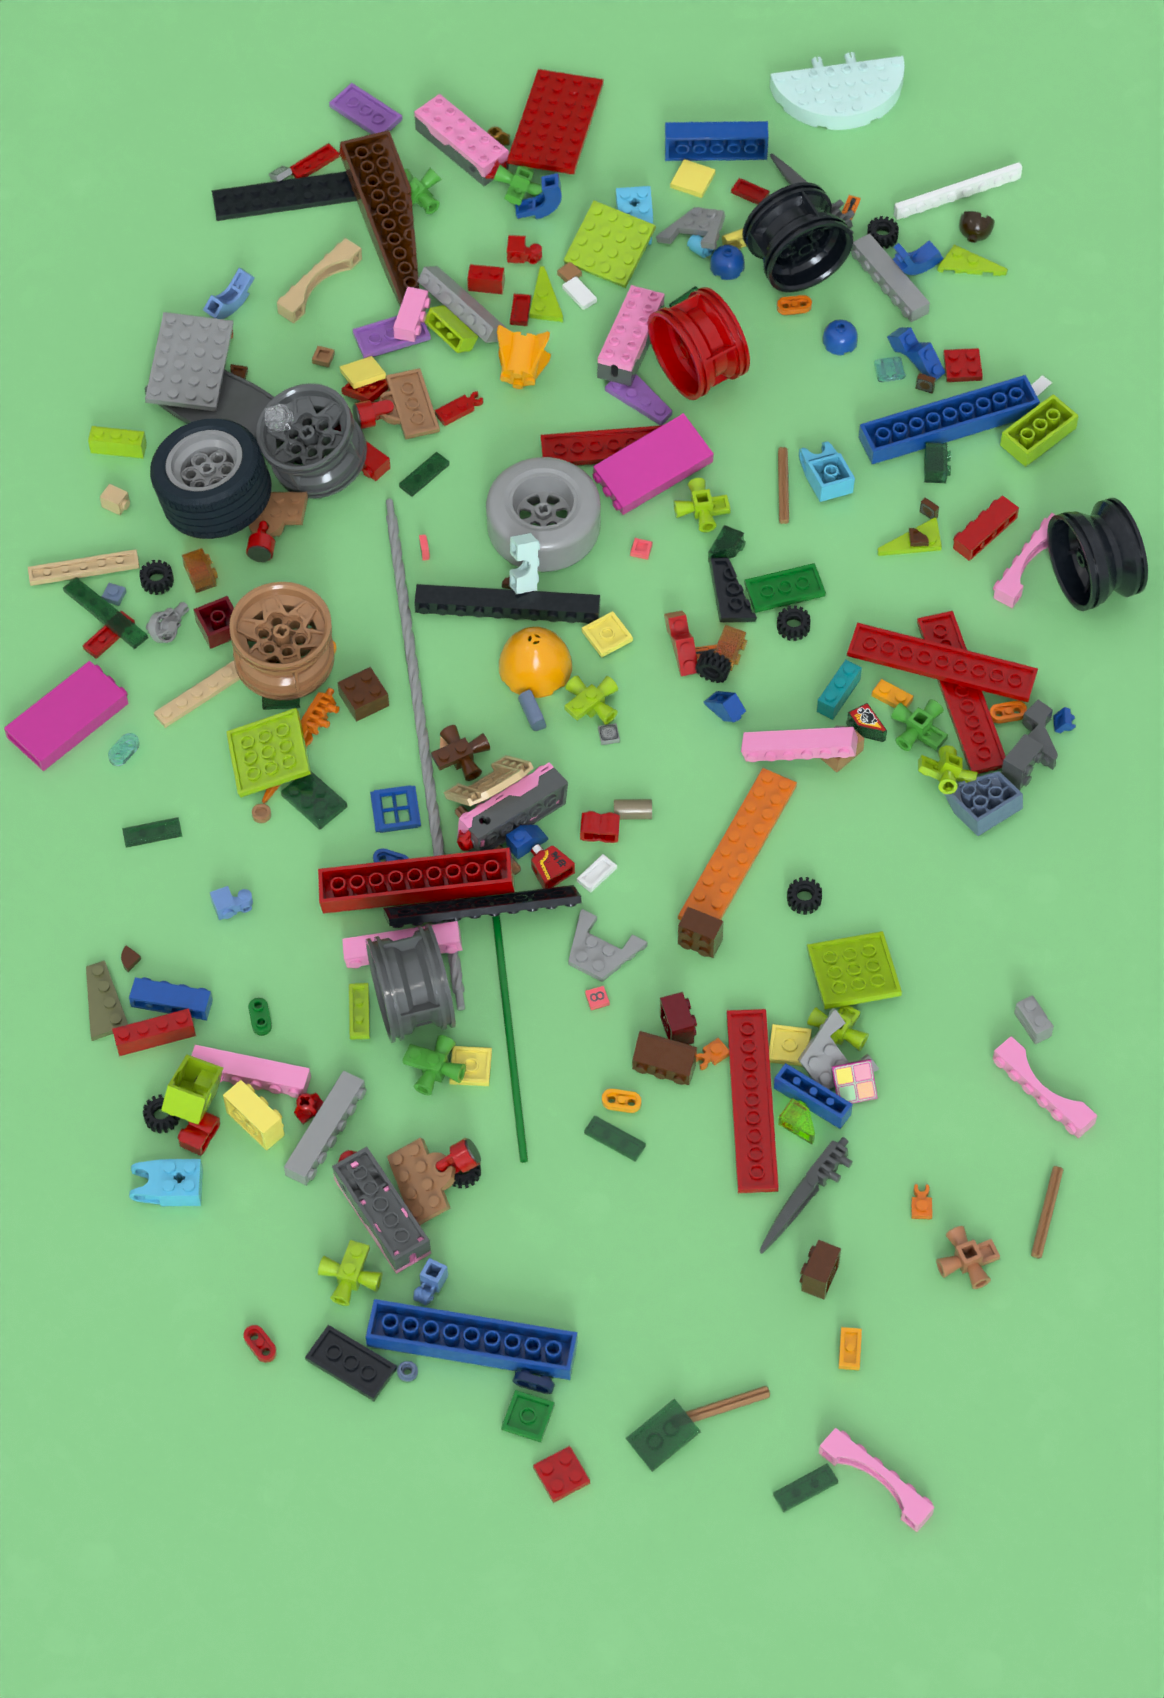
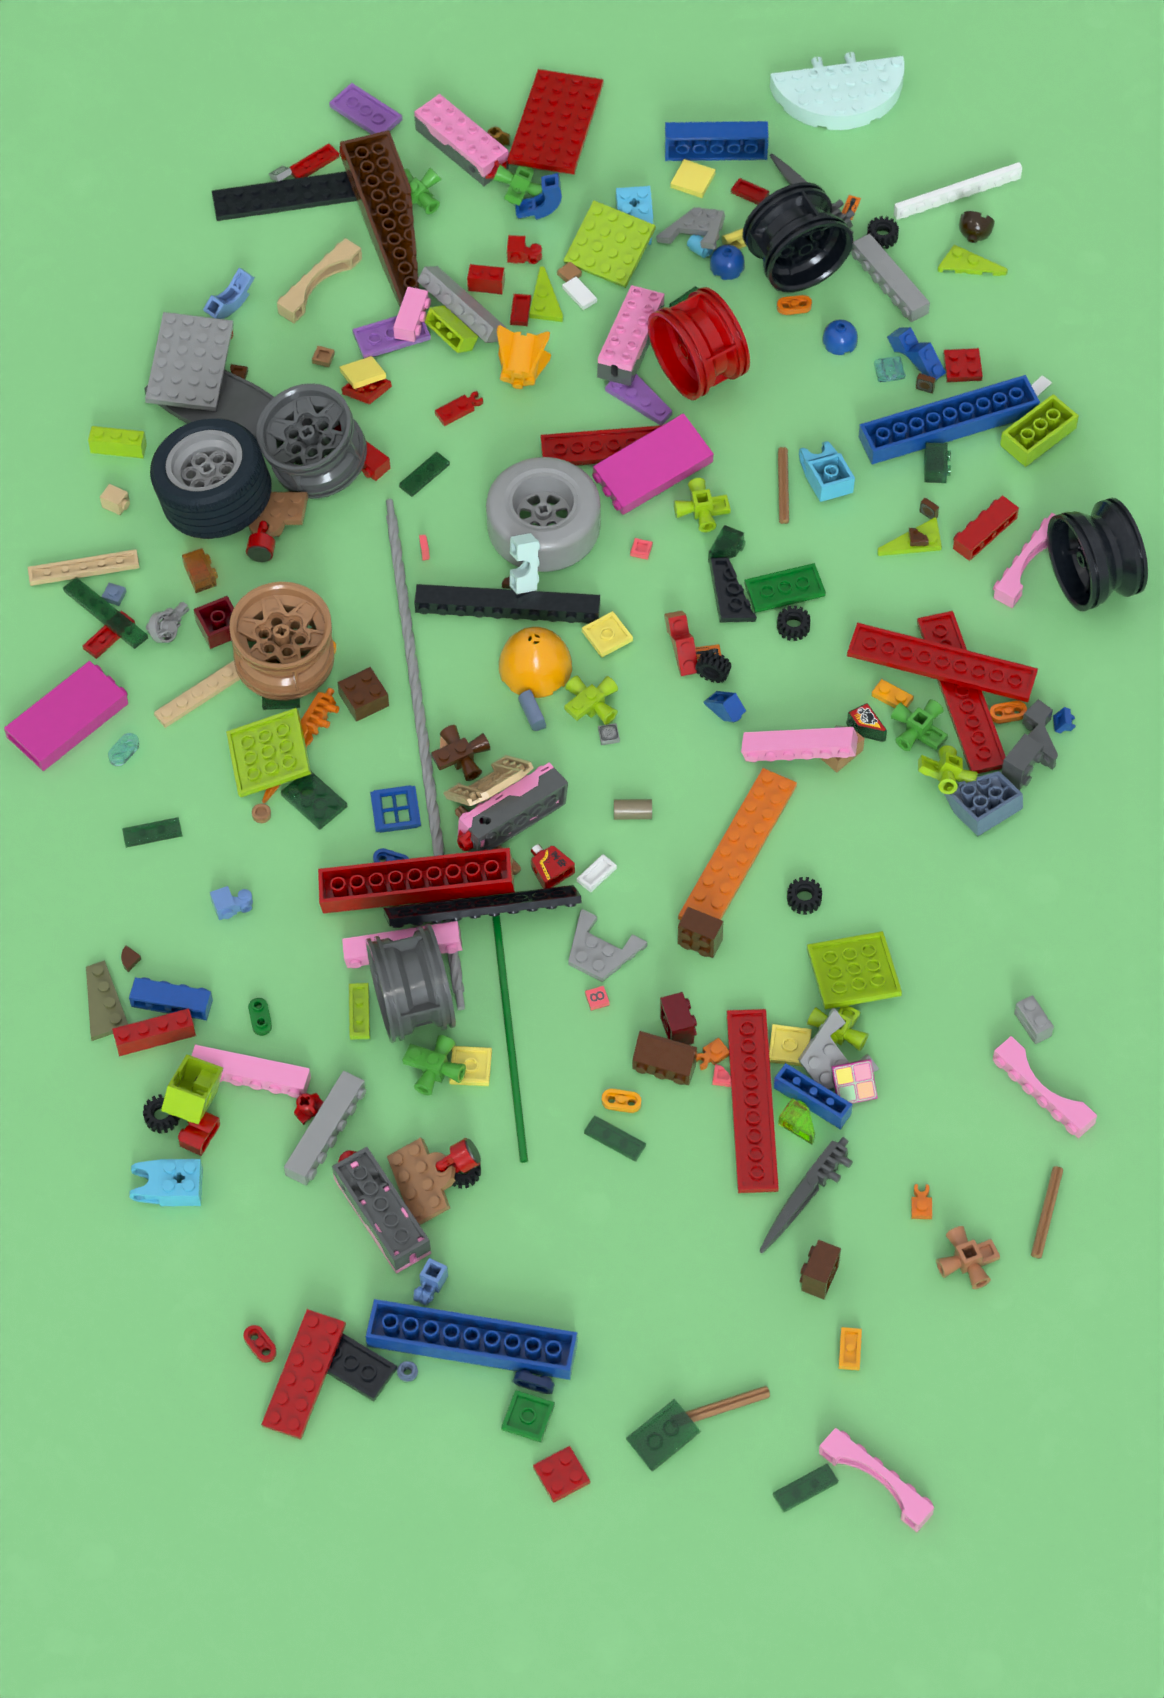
black tyre [139,560,174,595] -> none
light yellow brick [223,1080,284,1151] -> none
clear brick [265,404,294,432] -> none
lime brick [318,1240,383,1306] -> none
medium nougat plate [353,368,440,439] -> none
blue slope [506,825,548,860] -> none
red brick [580,811,620,843] -> none
clear orange brick [714,625,748,671] -> none
teal brick [817,659,862,720] -> none
blue arch [892,240,944,275] -> none
none -> red plate [261,1309,346,1440]
none -> coral tile [712,1064,731,1087]

